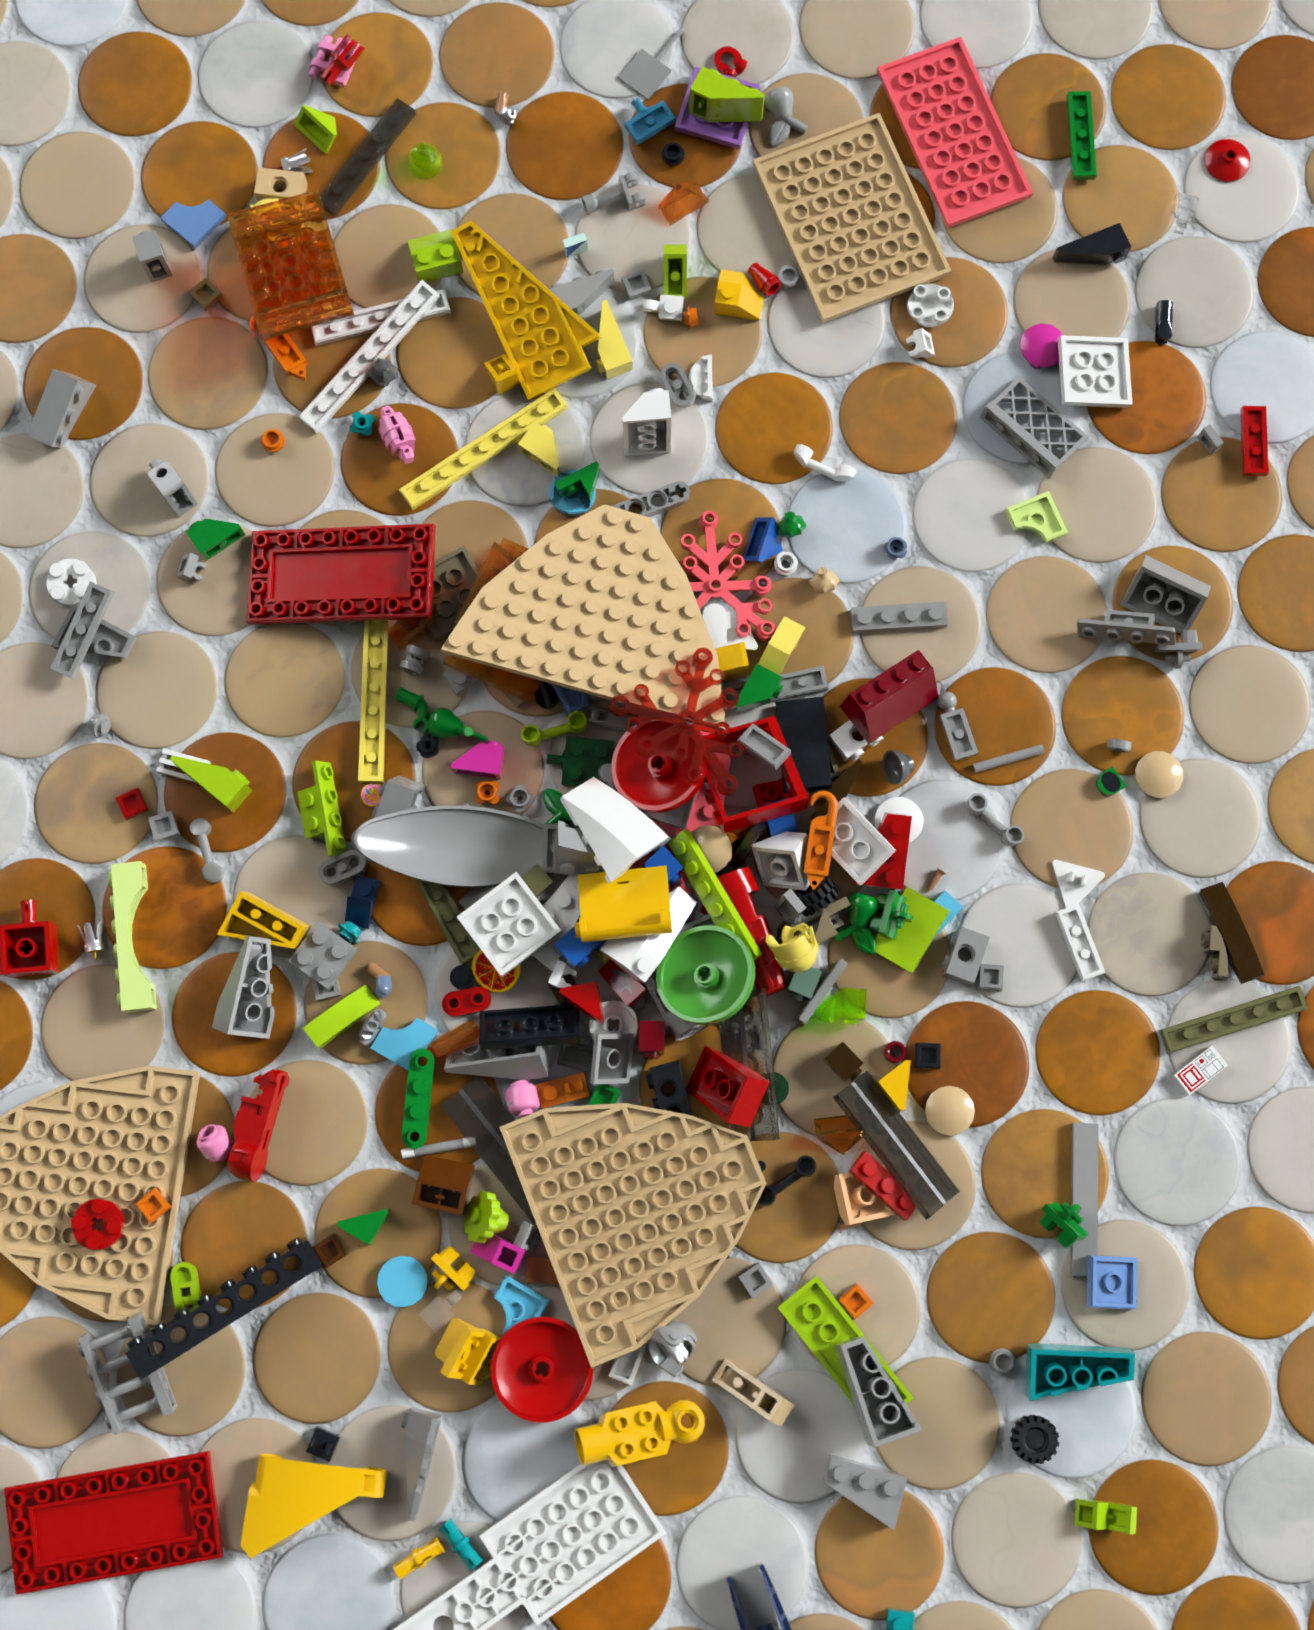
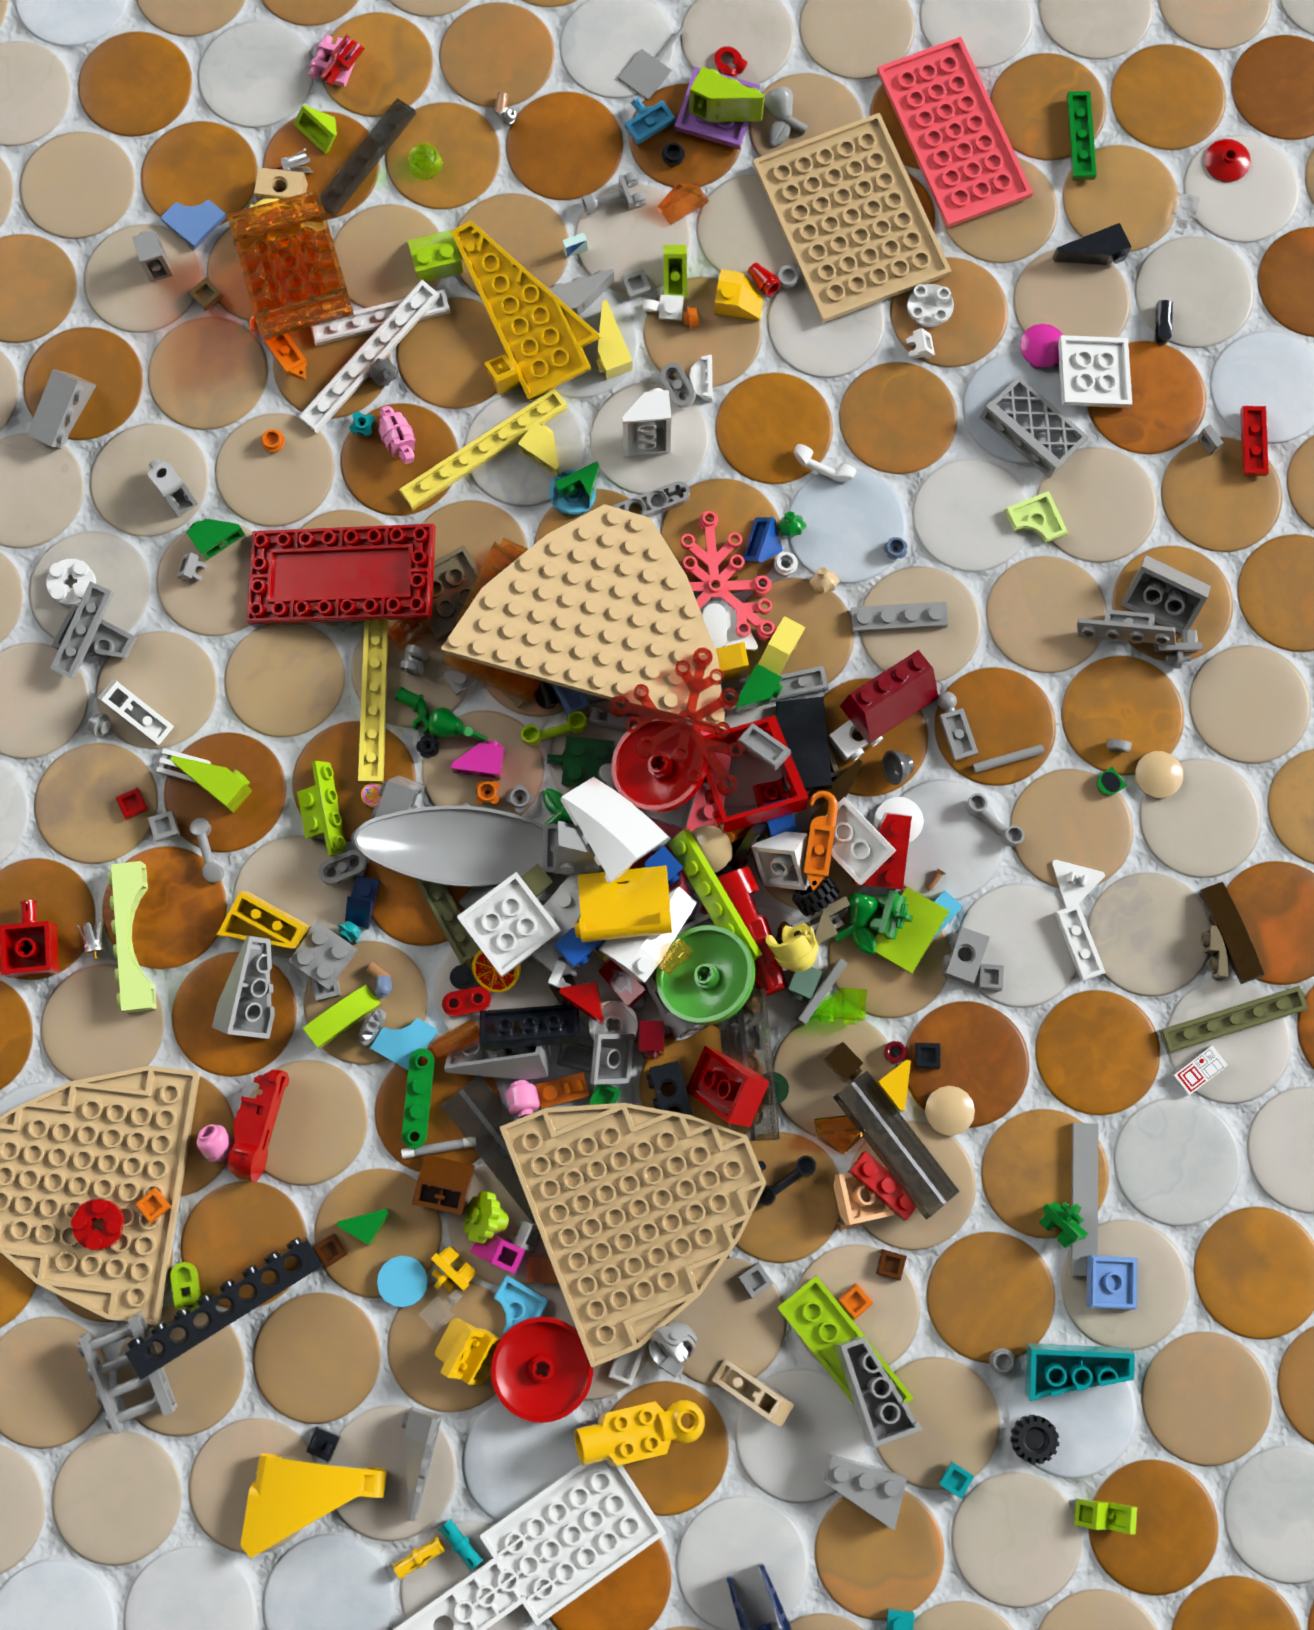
red tile [4,1451,224,1595] -> none
light grey tile [774,888,806,924] -> none
none -> white slope [97,679,174,745]
none -> clear yellow cone [658,938,694,976]
none -> reddish brown tile [875,1249,907,1281]
none -> teal plate [938,1461,975,1499]

